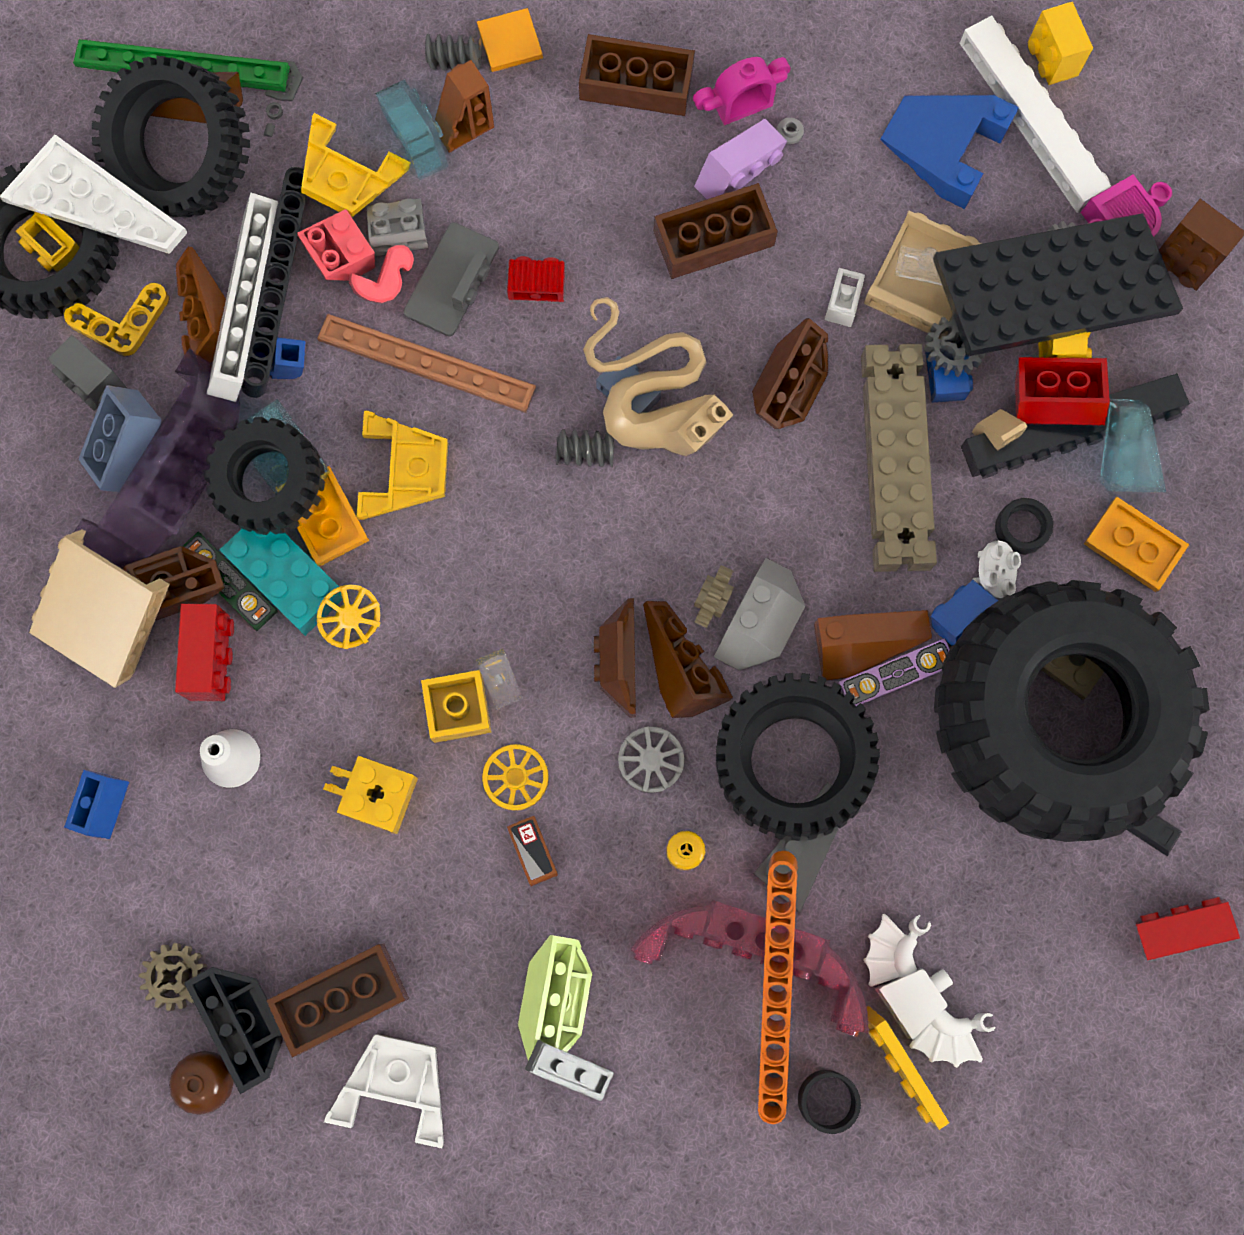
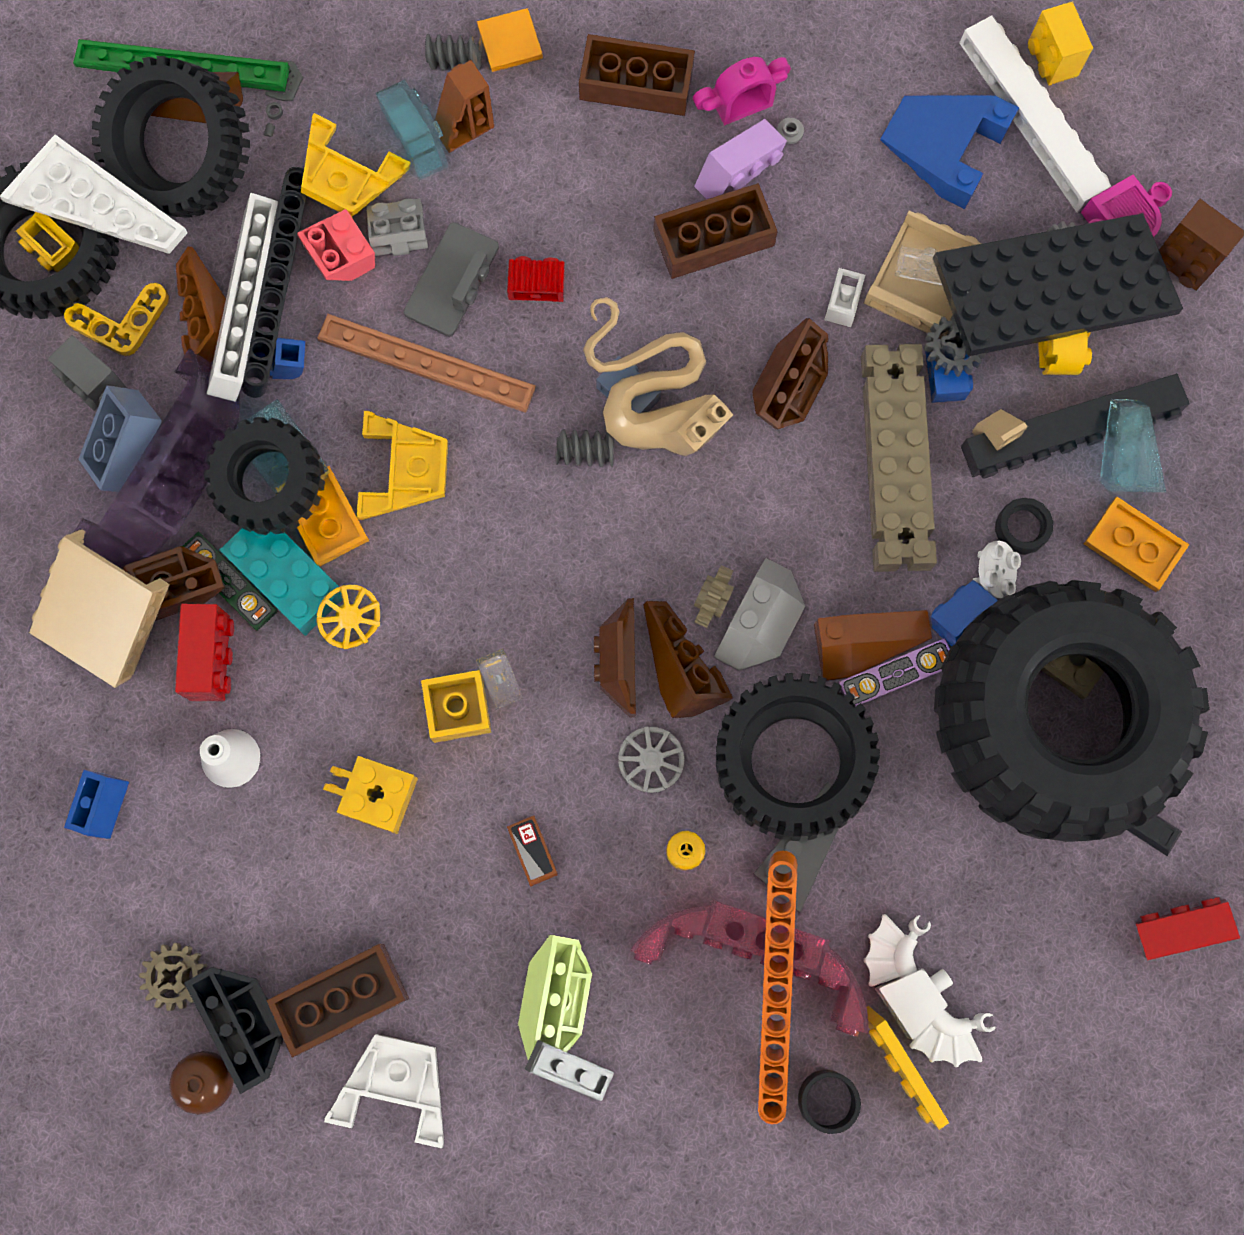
coral animal [349,245,414,303] -> none
yellow wheel [482,744,549,810] -> none
red brick [1015,357,1110,425] -> none

